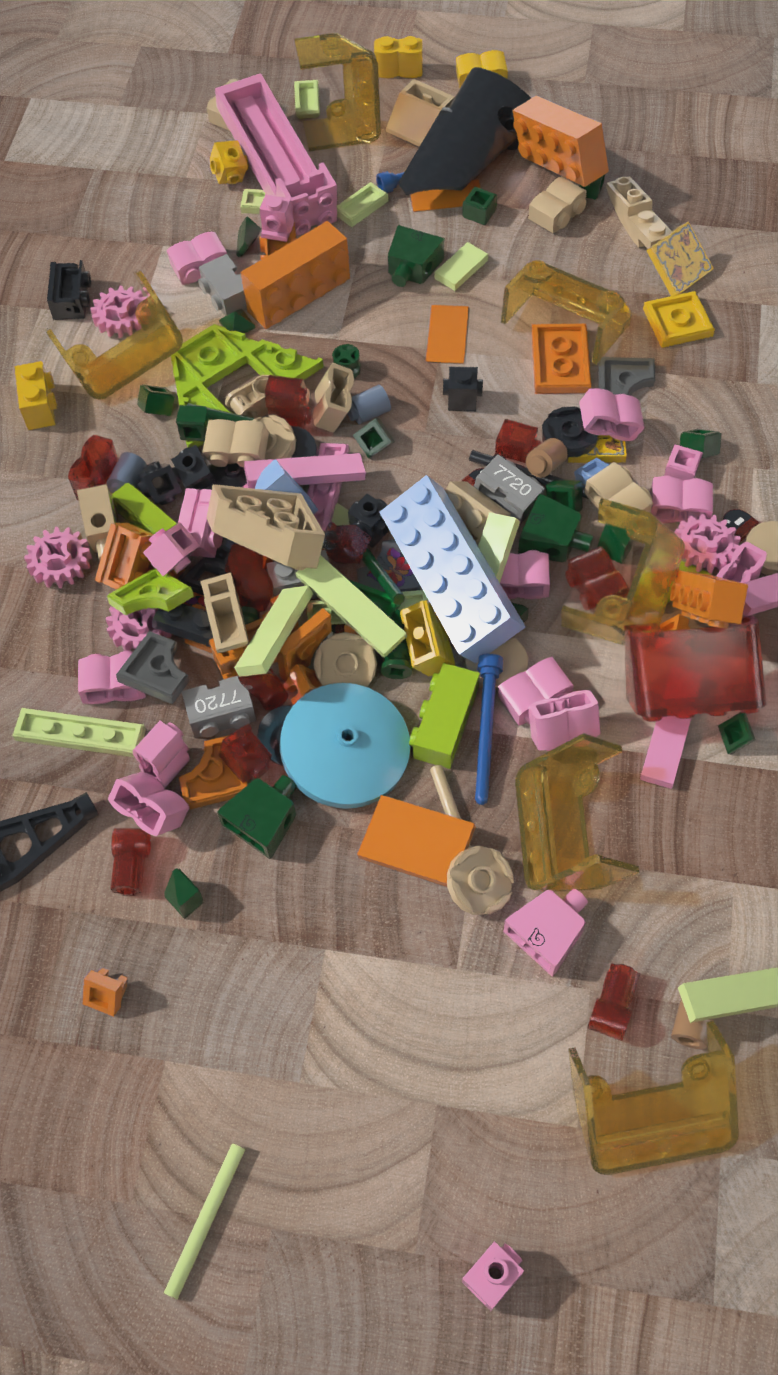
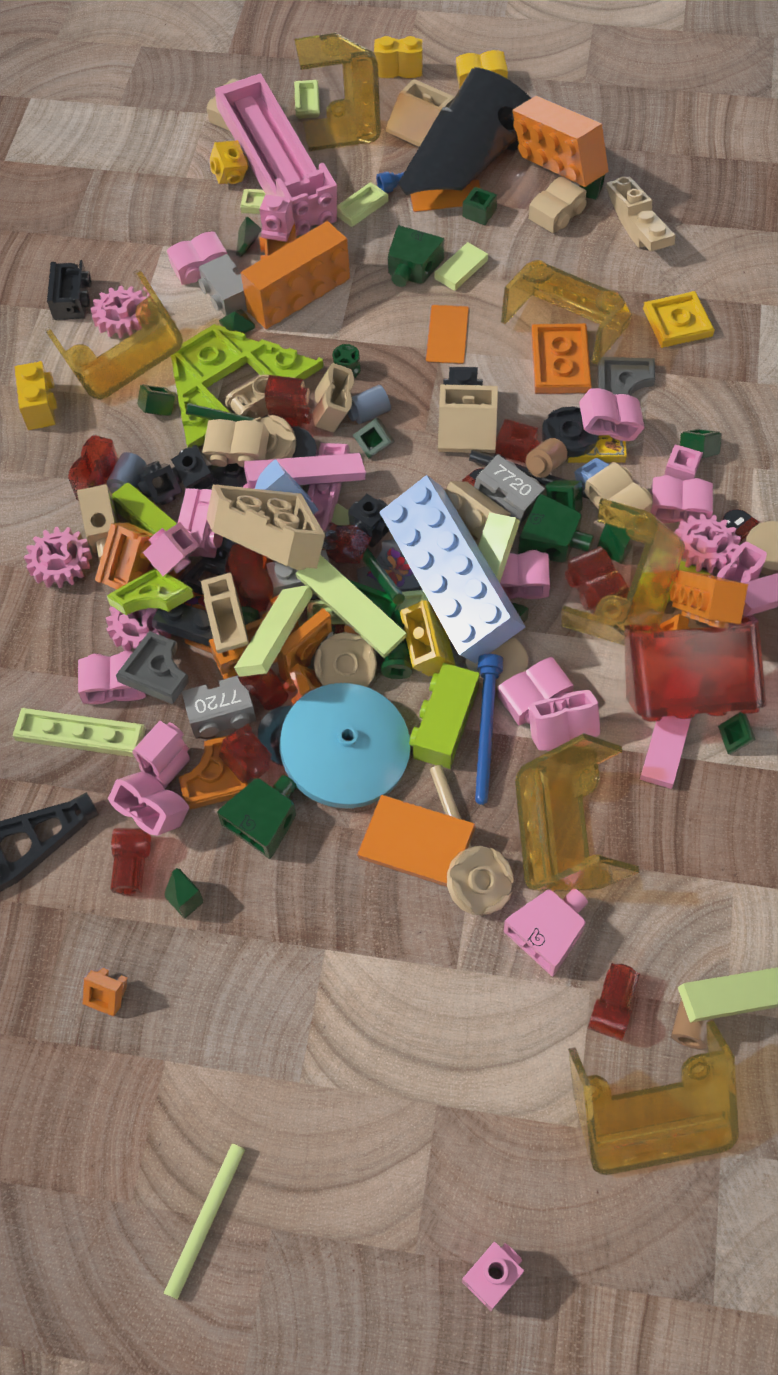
dark green slope [176,405,209,441] -> none
yellow tile [646,221,714,296] -> none
none -> tan slope [438,385,498,453]

